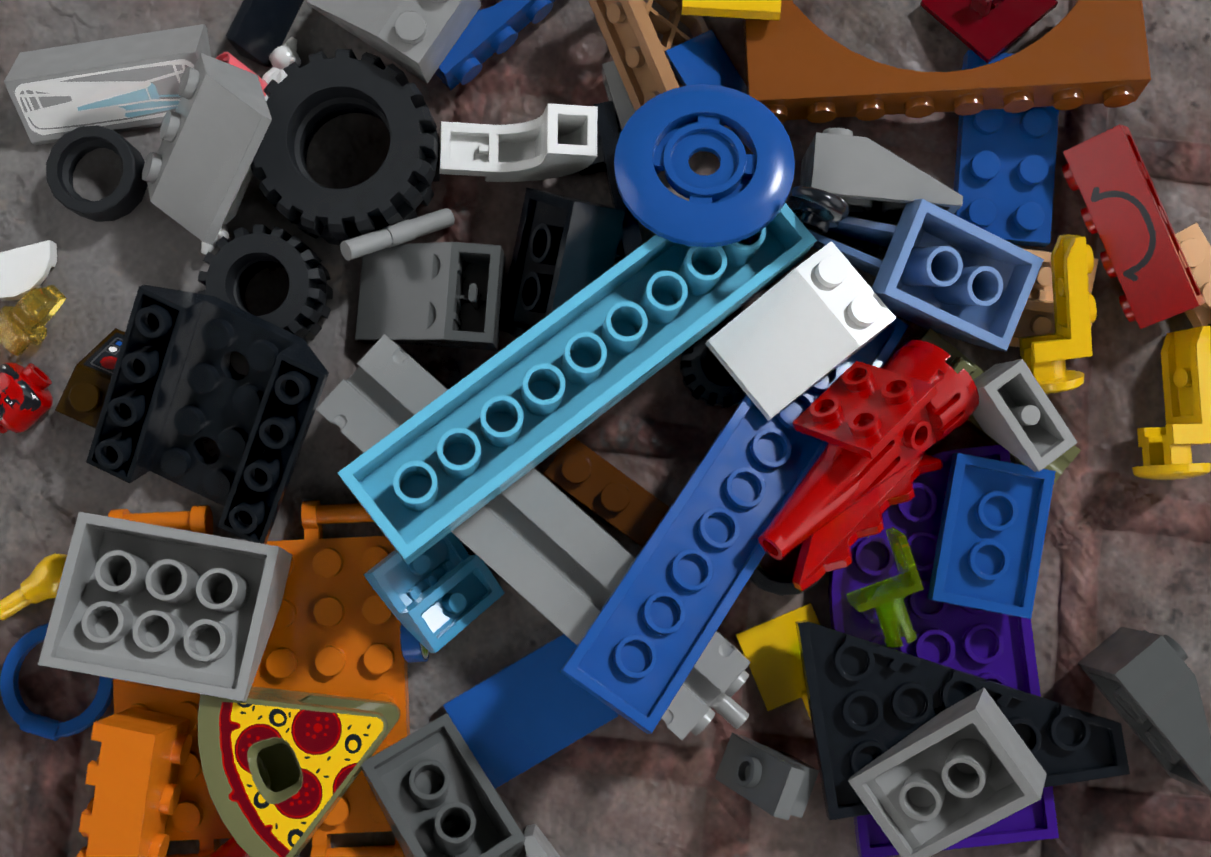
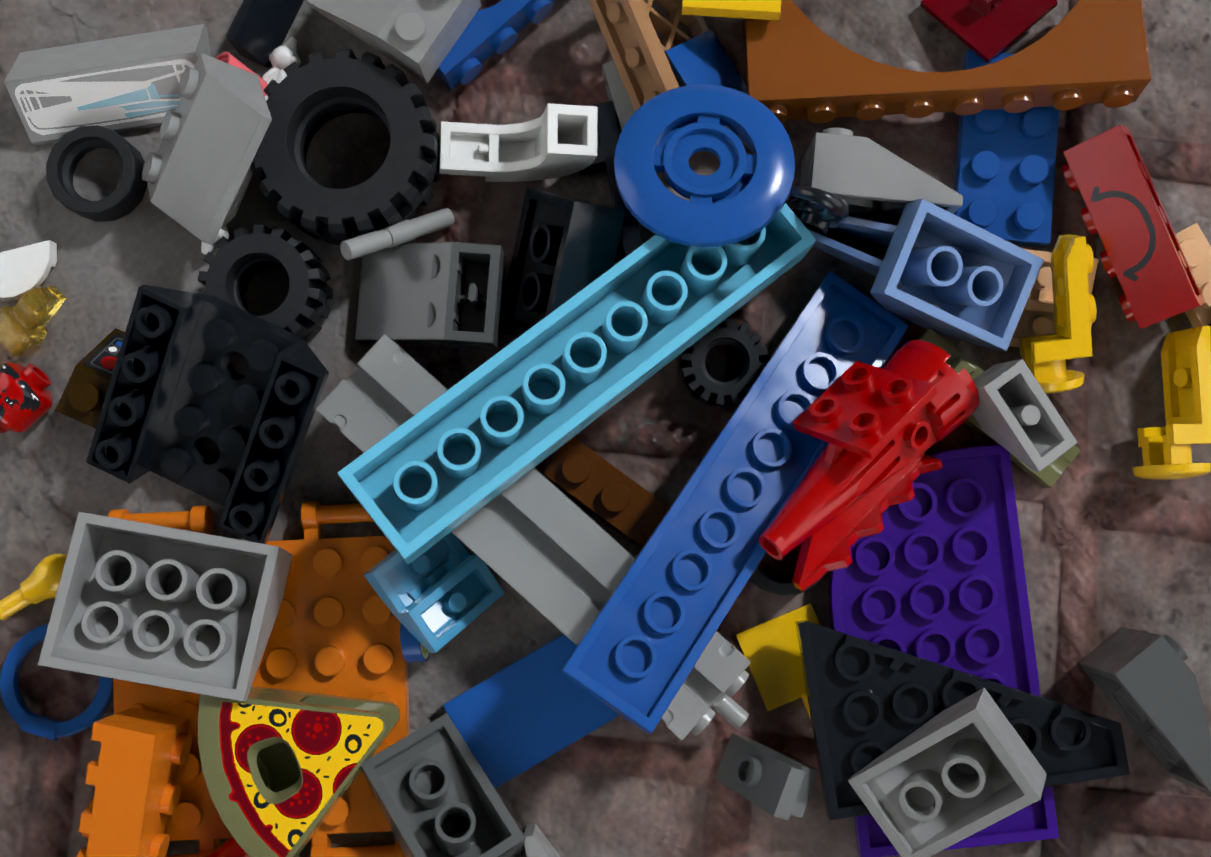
white slope [705,241,896,421] -> none
clear neon green bracket [846,527,924,648] -> none
blue plate [927,453,1056,619] -> none

